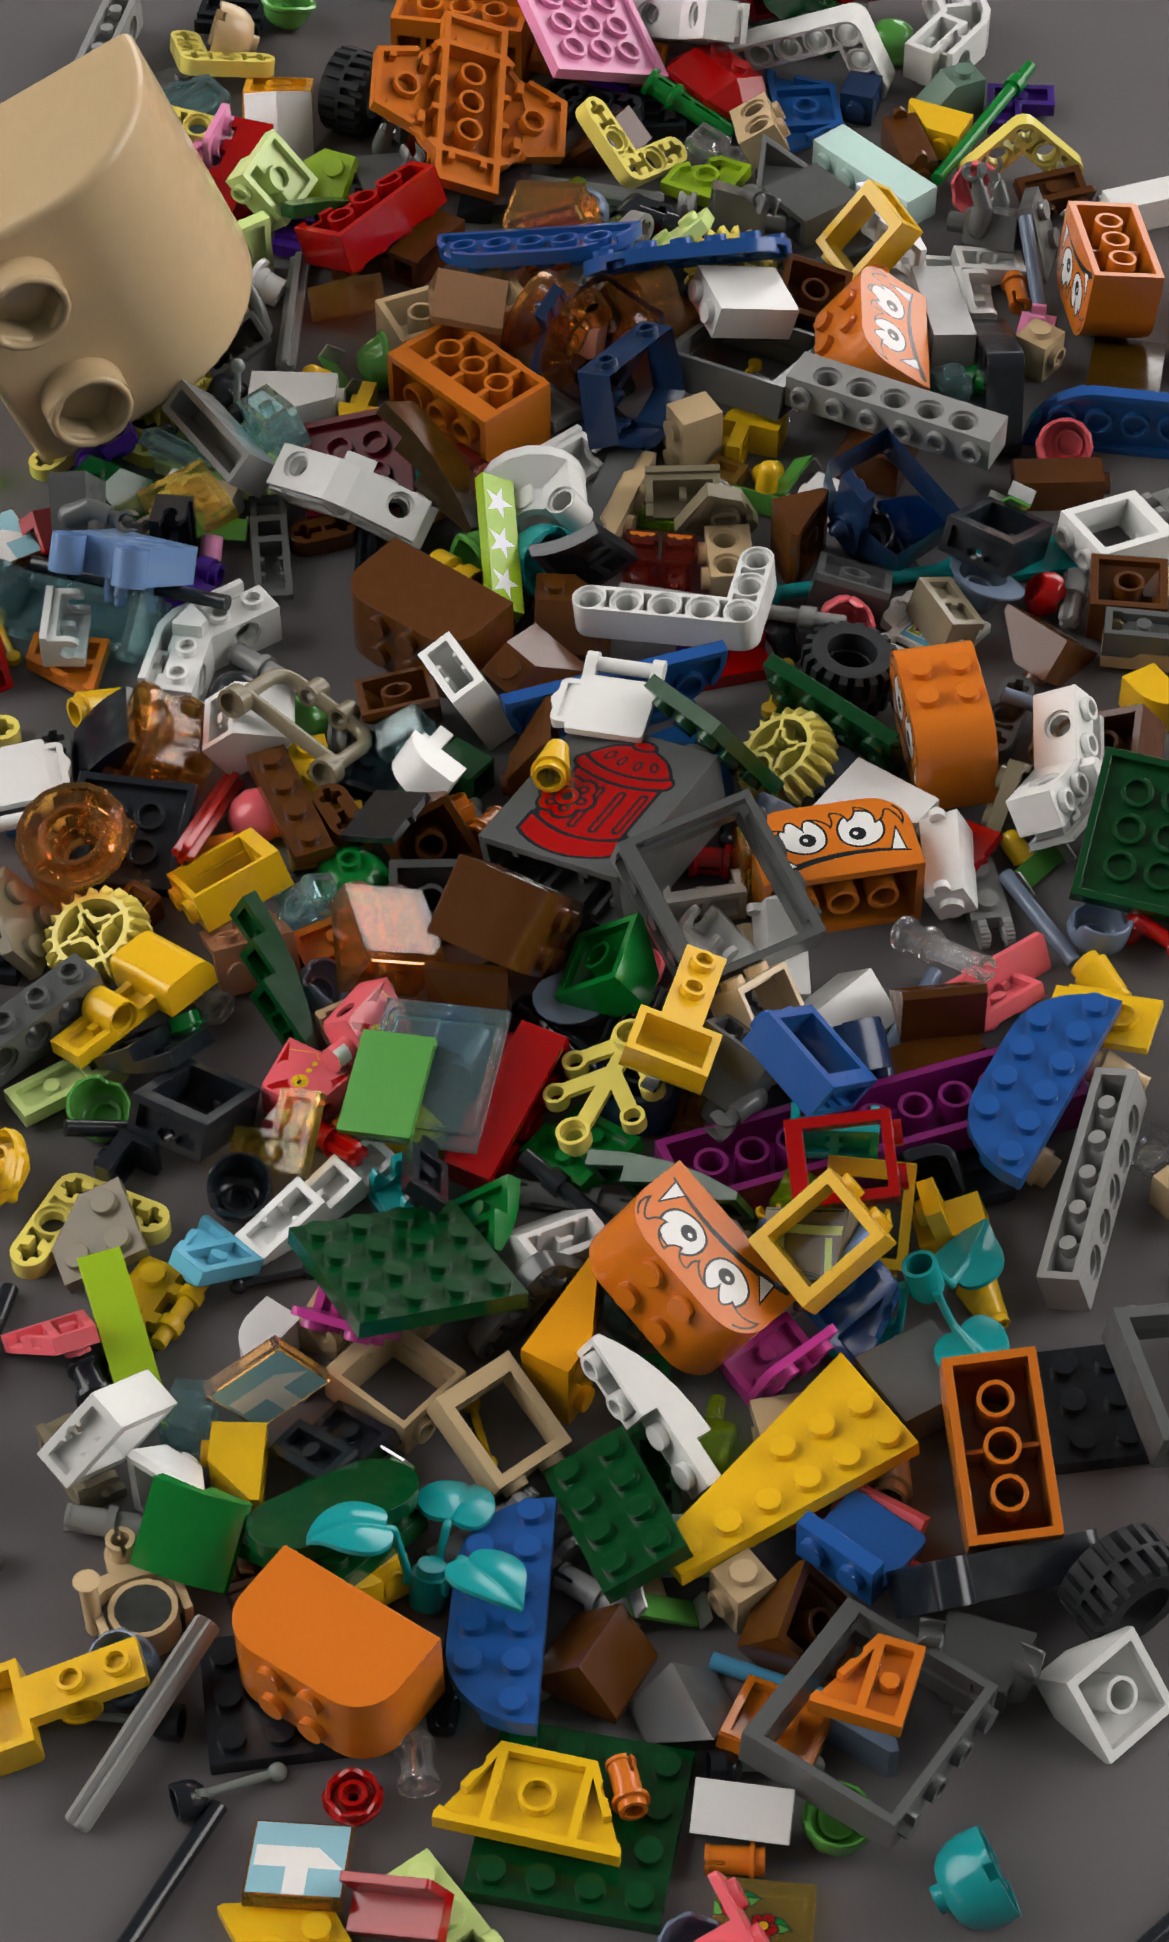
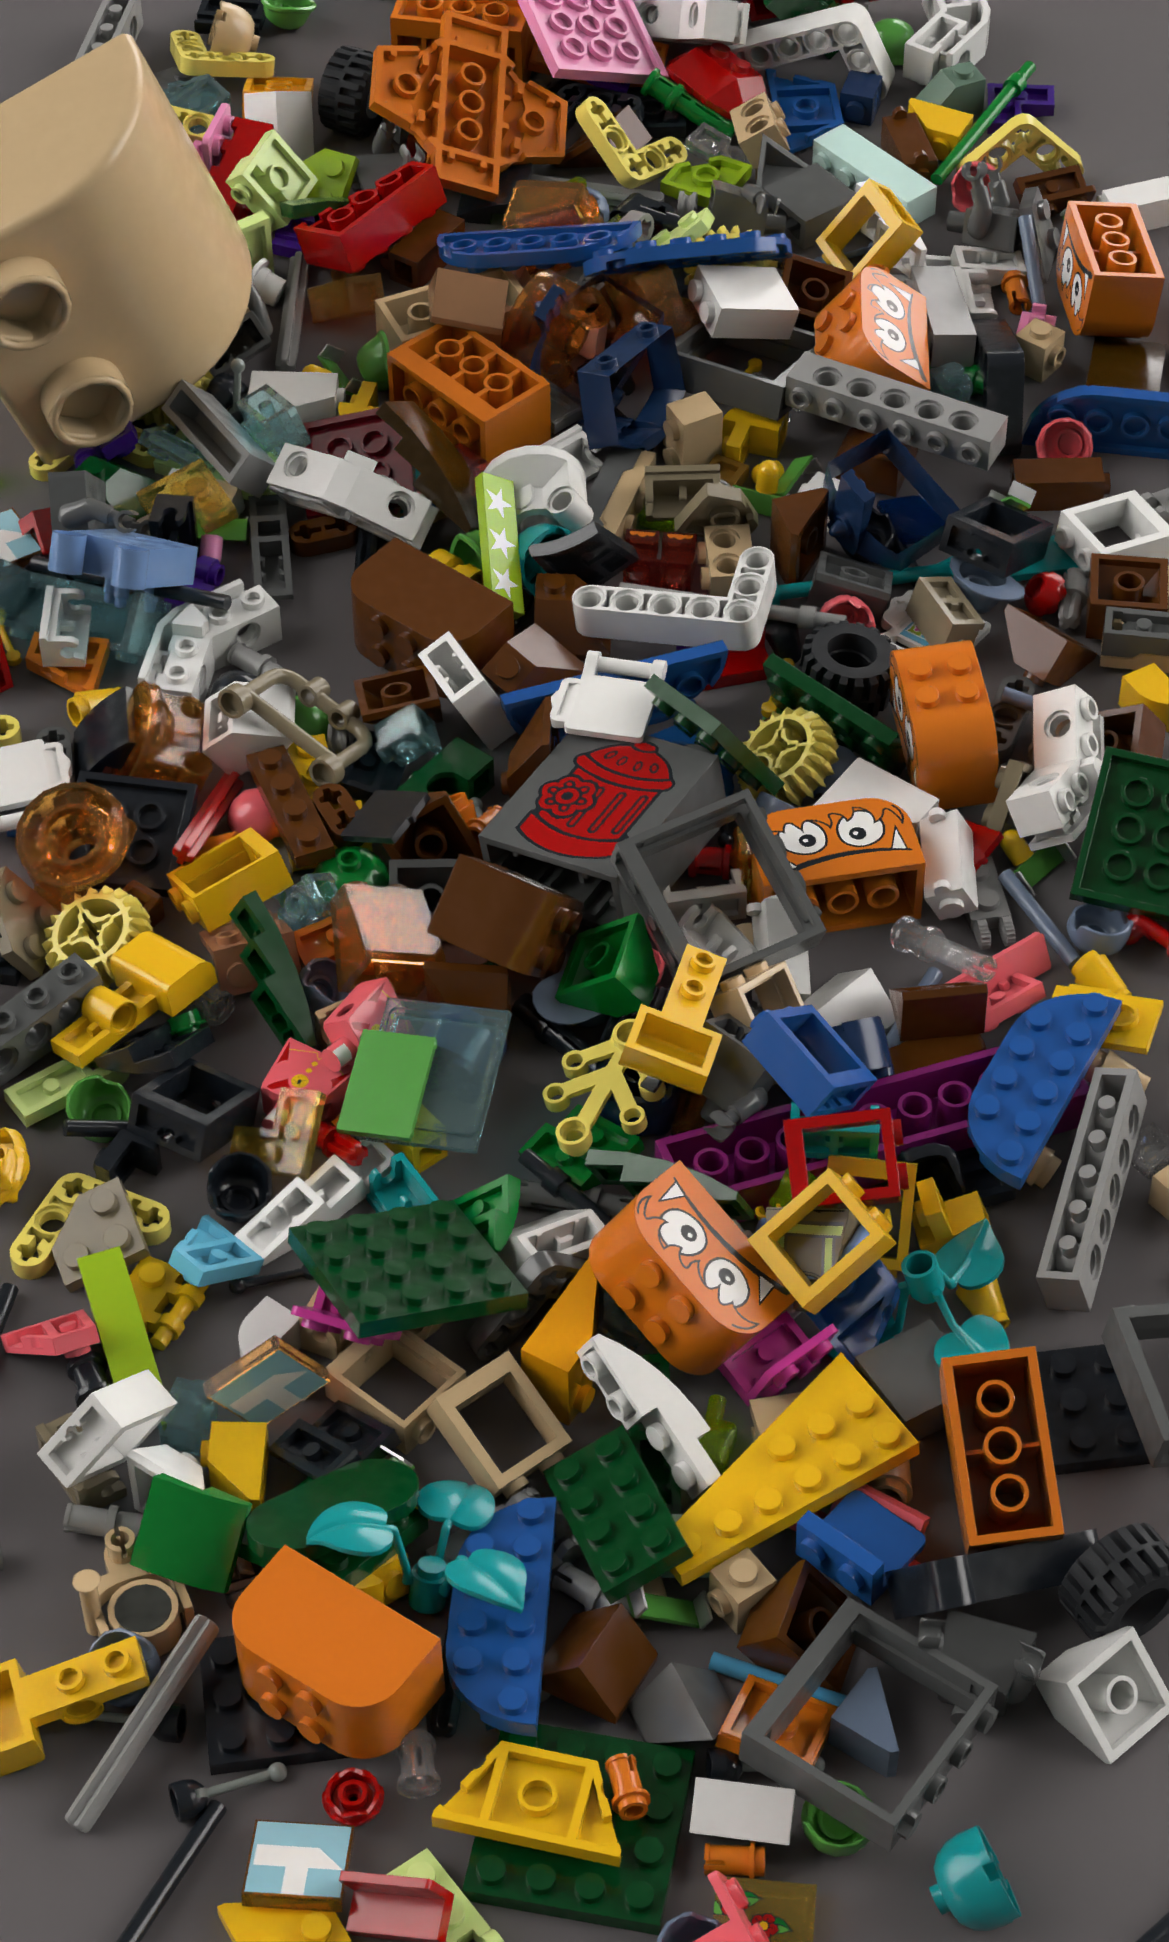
white brick [392,726,467,794] -> none
black hinge [401,1134,448,1216] -> none
red wedge [443,1020,575,1190] -> none
yellow hinge [463,1398,498,1466] -> none
yellow cone [530,739,571,793] -> none
orange wing [807,1633,926,1738] -> none

